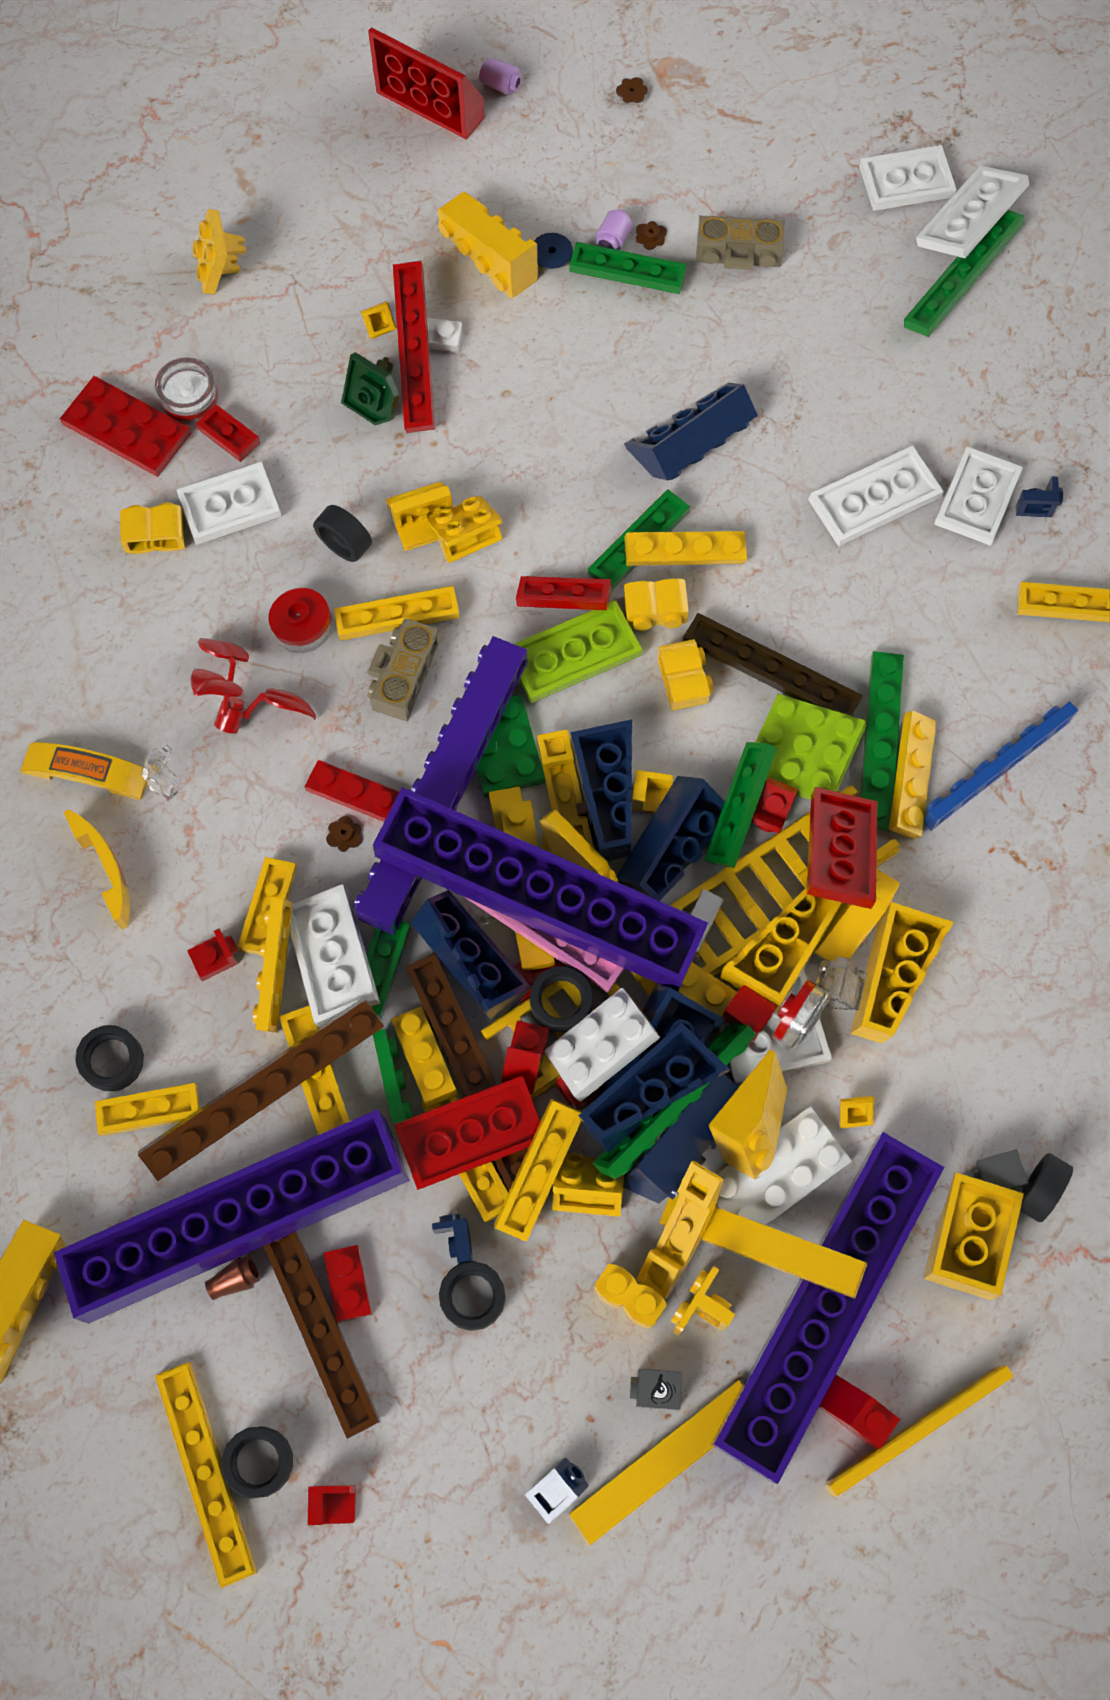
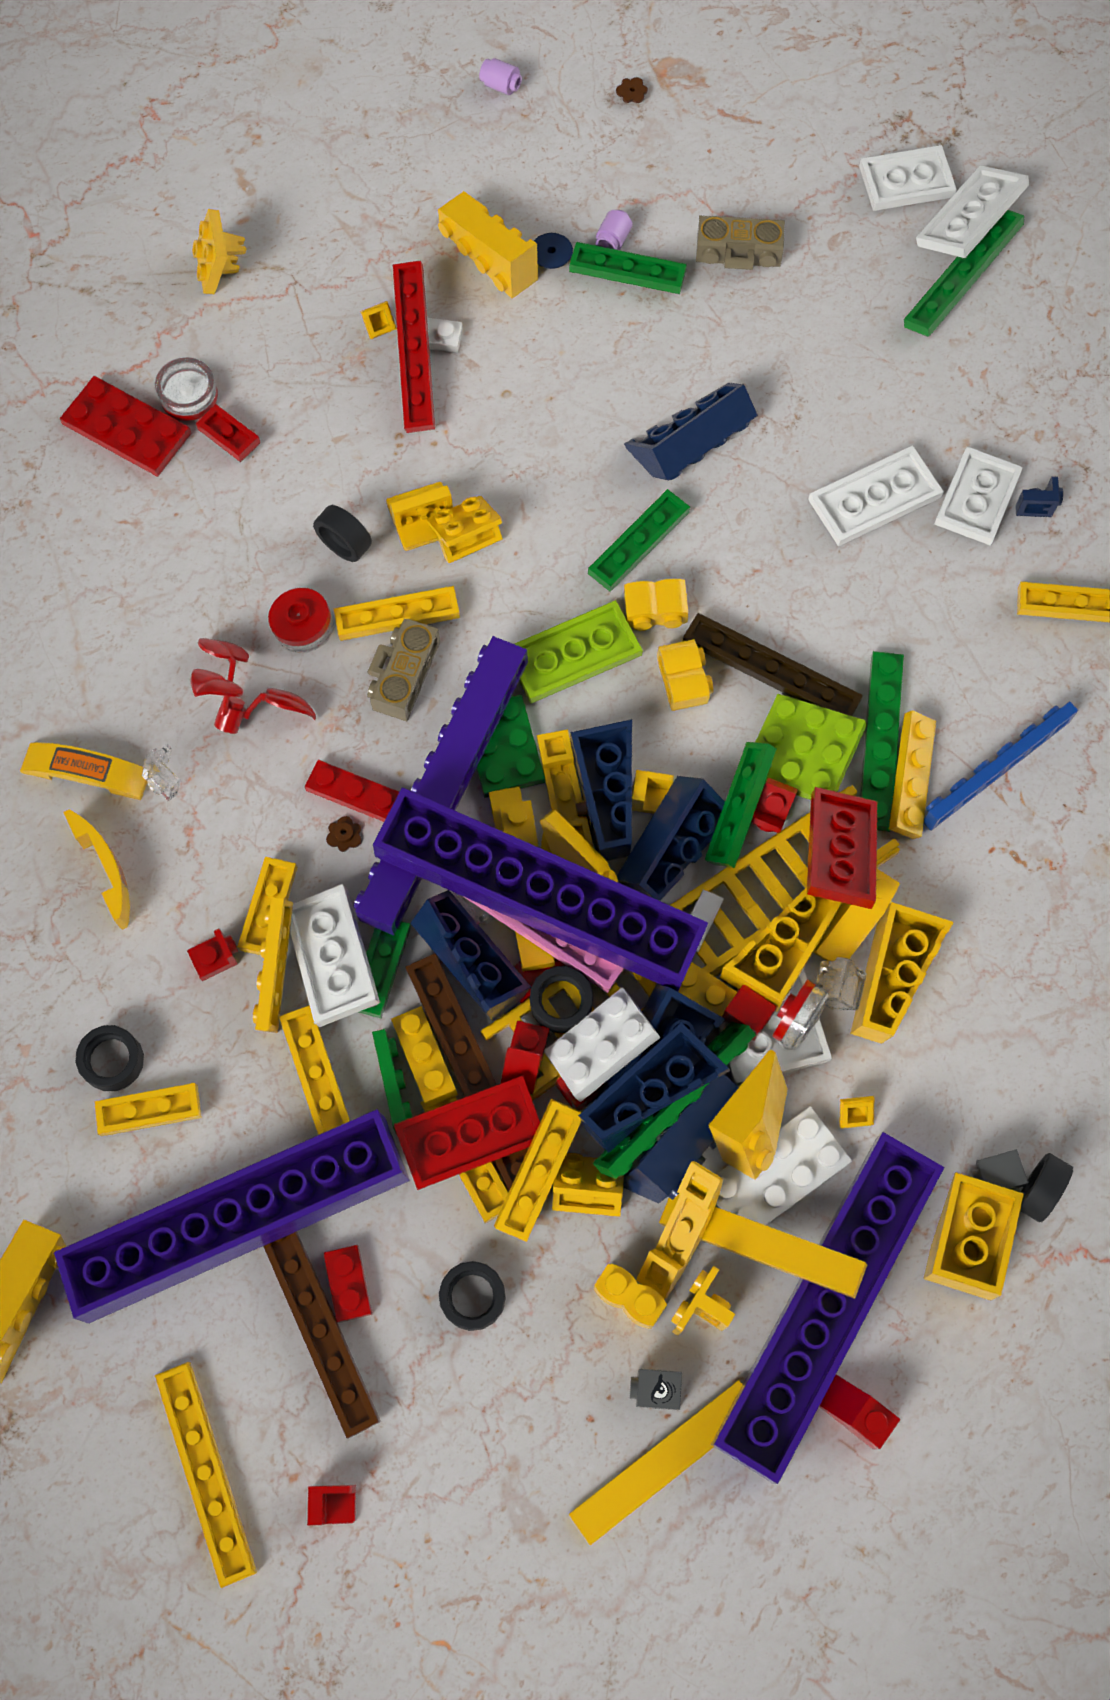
yellow brick [120,502,185,554] -> none
reddish brown plate [138,997,384,1181] -> none
white plate [177,461,282,545] -> none
copper cone [205,1256,260,1300] -> none
black tyre [222,1426,293,1499] -> none
dark green piece [341,352,400,425] -> none
red slope [368,27,485,140] -> none
dark blue bracket [432,1214,473,1264] -> none
red plate [515,576,612,611] -> none
bracket [525,1458,589,1524] -> none
yellow plate [624,531,747,566] -> none
reddish brown plant [636,221,667,250] -> none
yellow tile [825,1365,1014,1497] -> none

